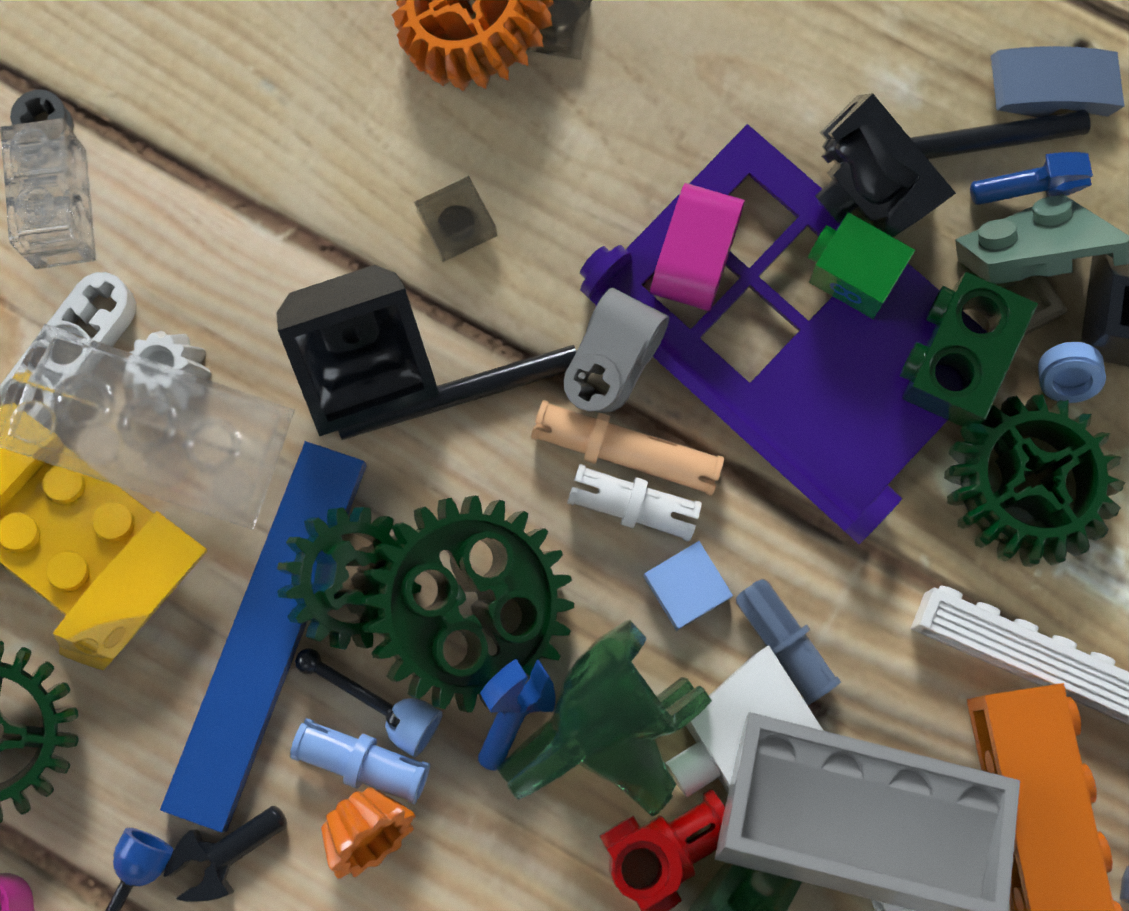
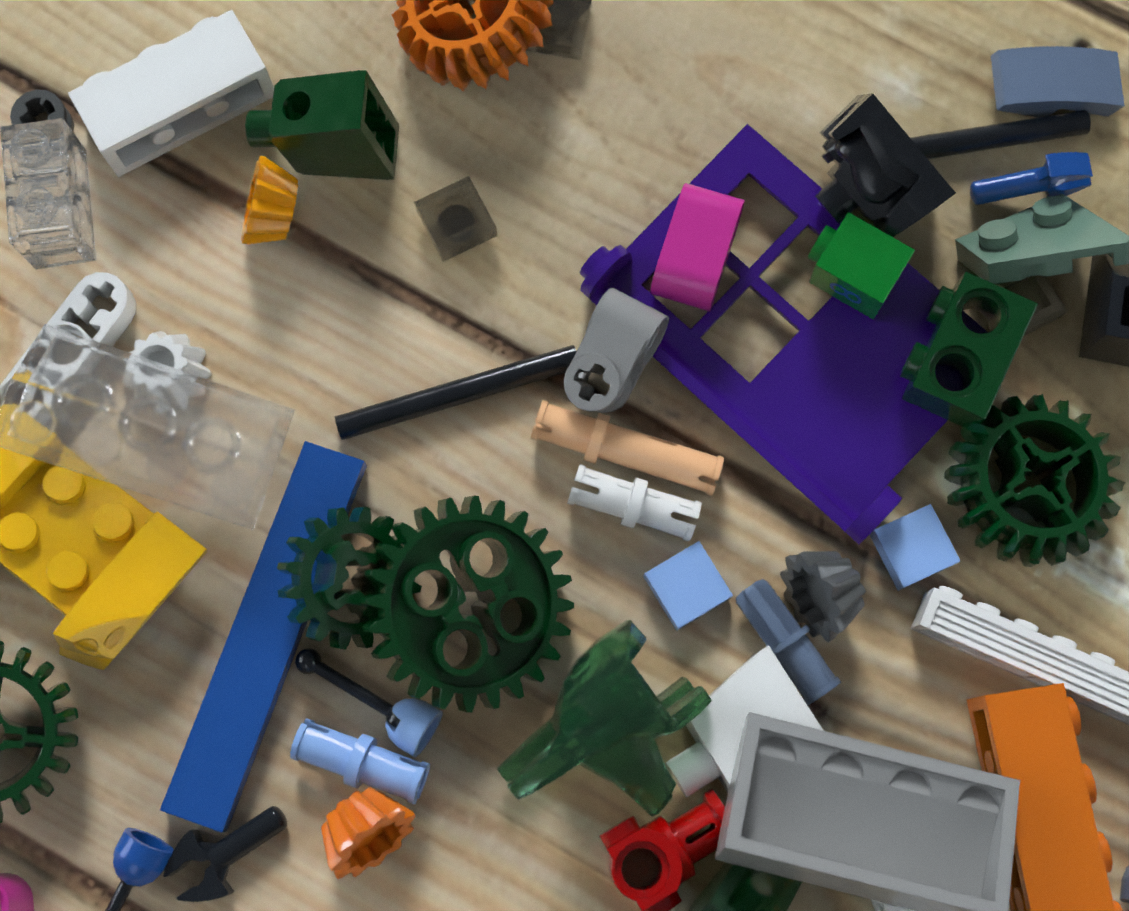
black brick [276,265,440,437] -> none
blue bar [478,659,556,771] -> none
light blue tile [1038,342,1106,403] -> none
none -> white brick [68,10,274,177]
none -> light orange piece [241,155,298,245]
none -> dark green torso [245,70,399,180]
none -> dark grey piece [780,551,866,642]
none -> light blue tile [870,504,960,591]

